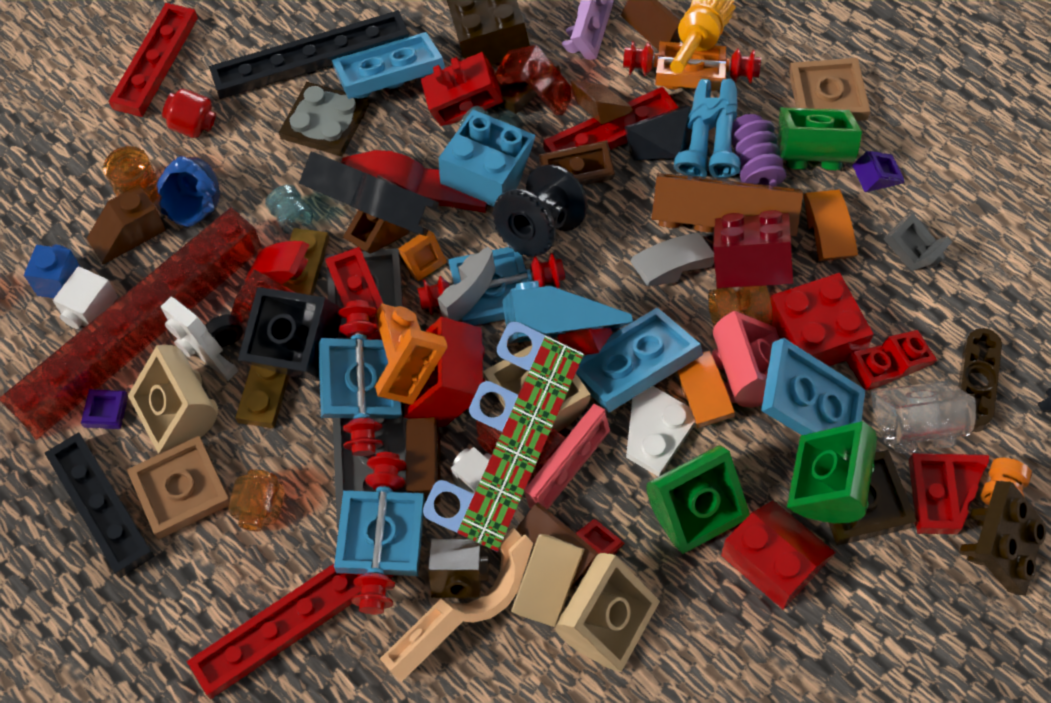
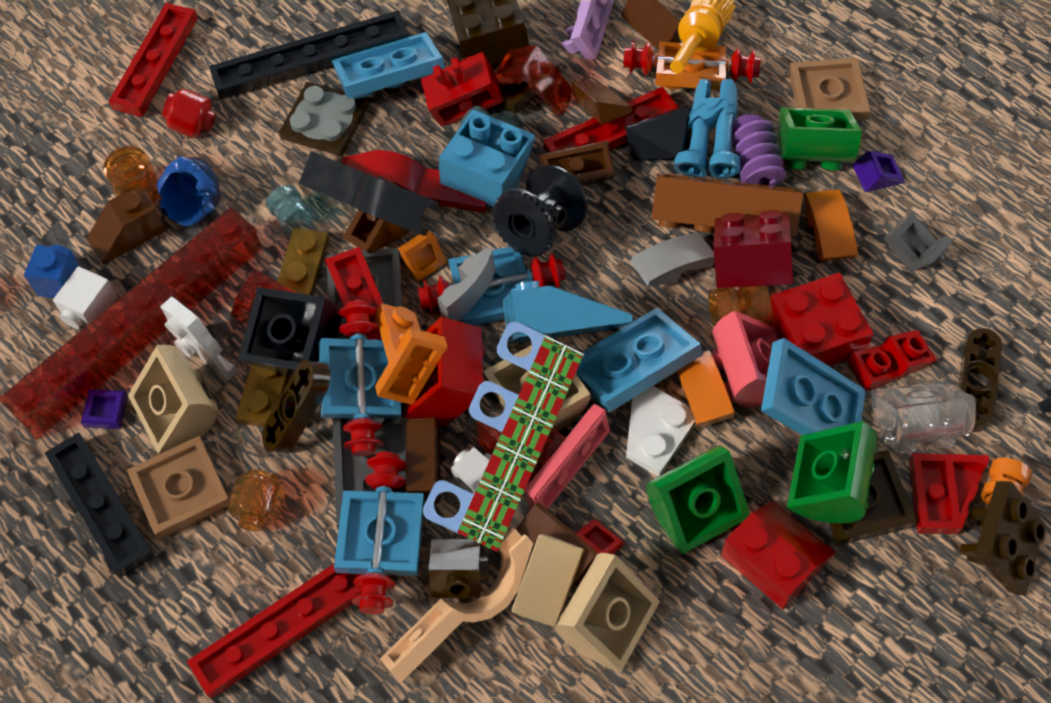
black tile [205,314,244,347] -> none
red slope [245,241,309,287] -> none
red slope [558,328,612,356] -> none
none -> dark brown beam [262,360,330,453]

